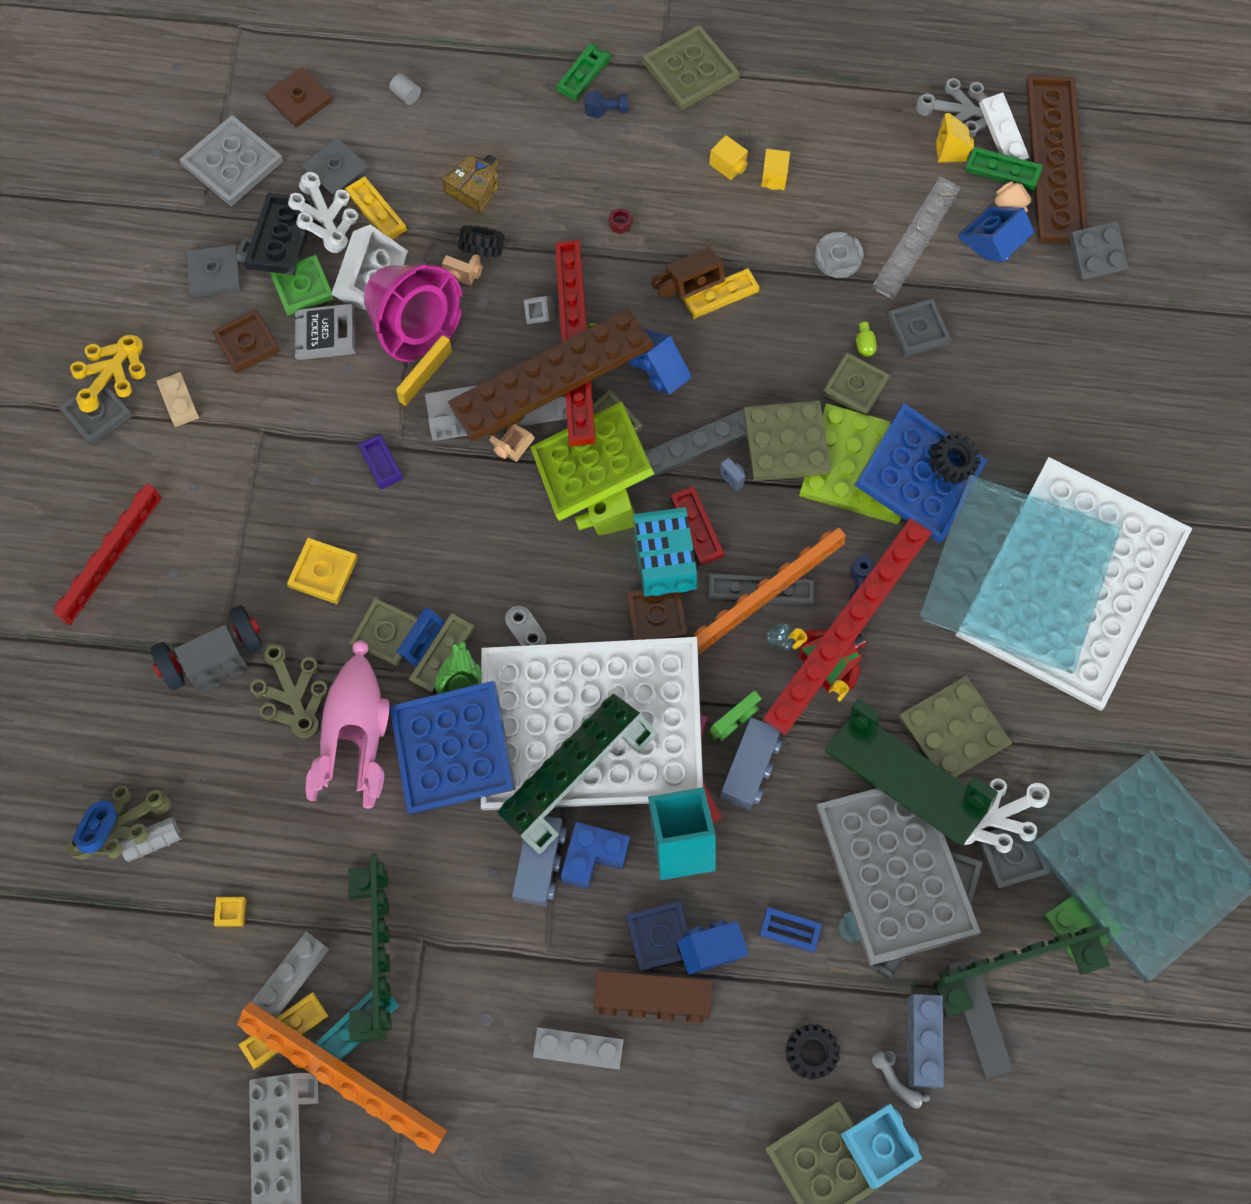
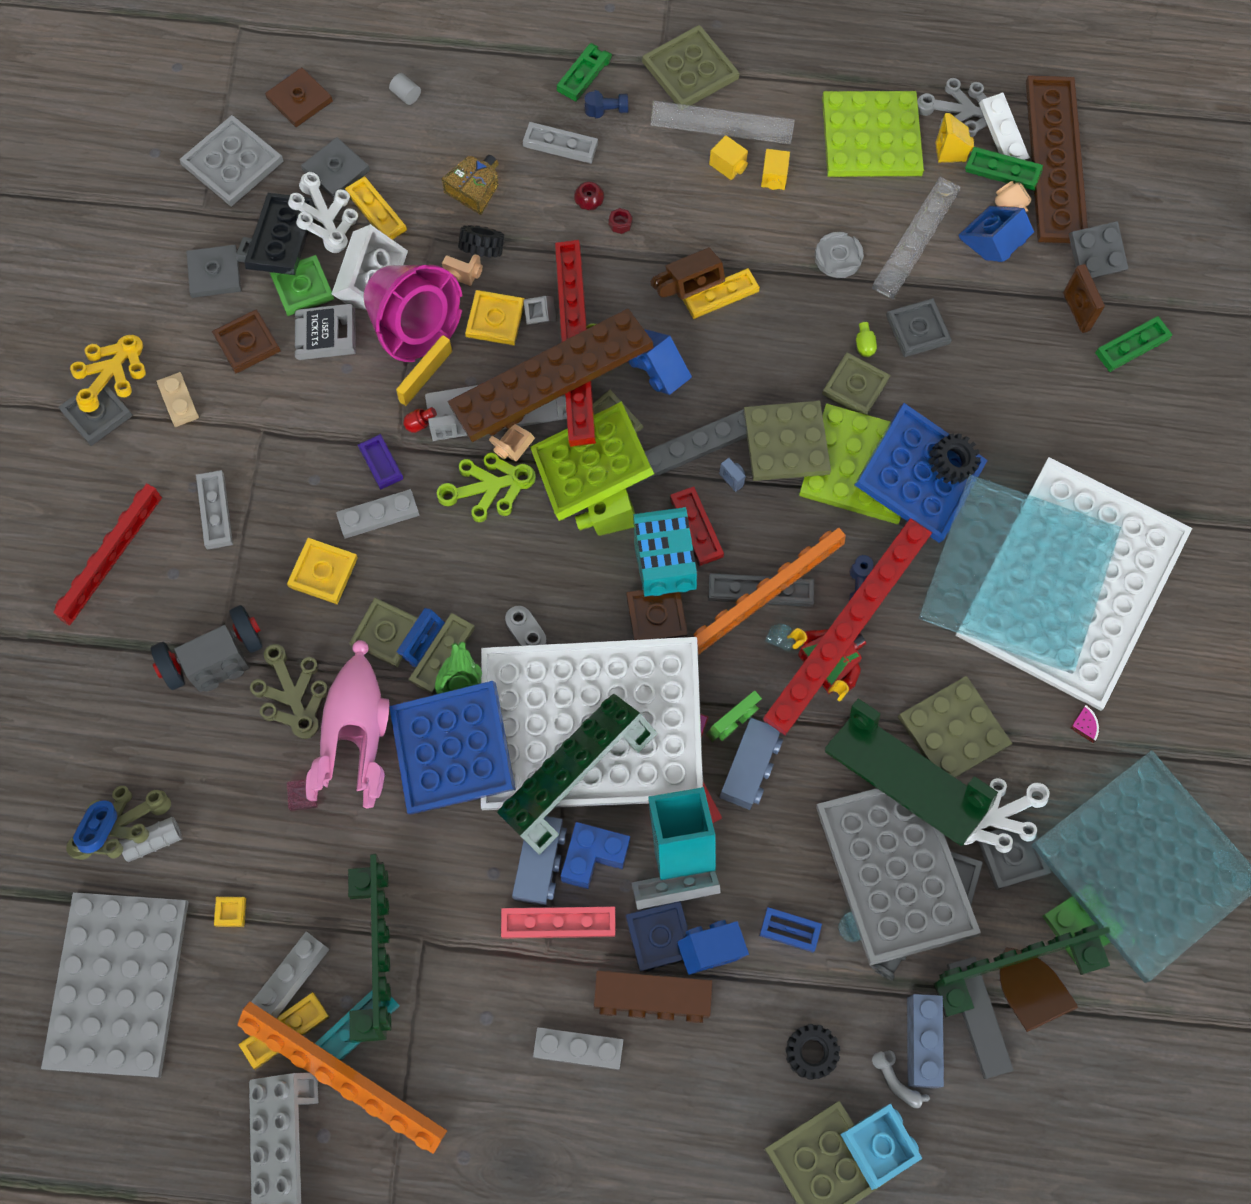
none -> light grey plate [41,892,189,1078]
none -> light grey plate [196,470,233,550]
none -> clear pink tile [287,780,318,811]
none -> light grey plate [336,489,420,539]
none -> red cylinder [403,407,437,433]
none -> lime plant [437,453,536,523]
none -> yellow plate [465,290,524,346]
none -> coral plate [501,907,615,939]
none -> light grey plate [523,122,598,164]
none -> dark red plate [574,181,604,210]
none -> light grey plate [632,871,720,910]
none -> clear plate [650,100,795,144]
none -> lime plate [822,91,924,177]
none -> reddish brown shield [1000,947,1078,1032]
none -> reddish brown plate [1063,264,1105,333]
none -> dark pink tile [1070,705,1100,743]
none -> green plate [1095,316,1173,372]

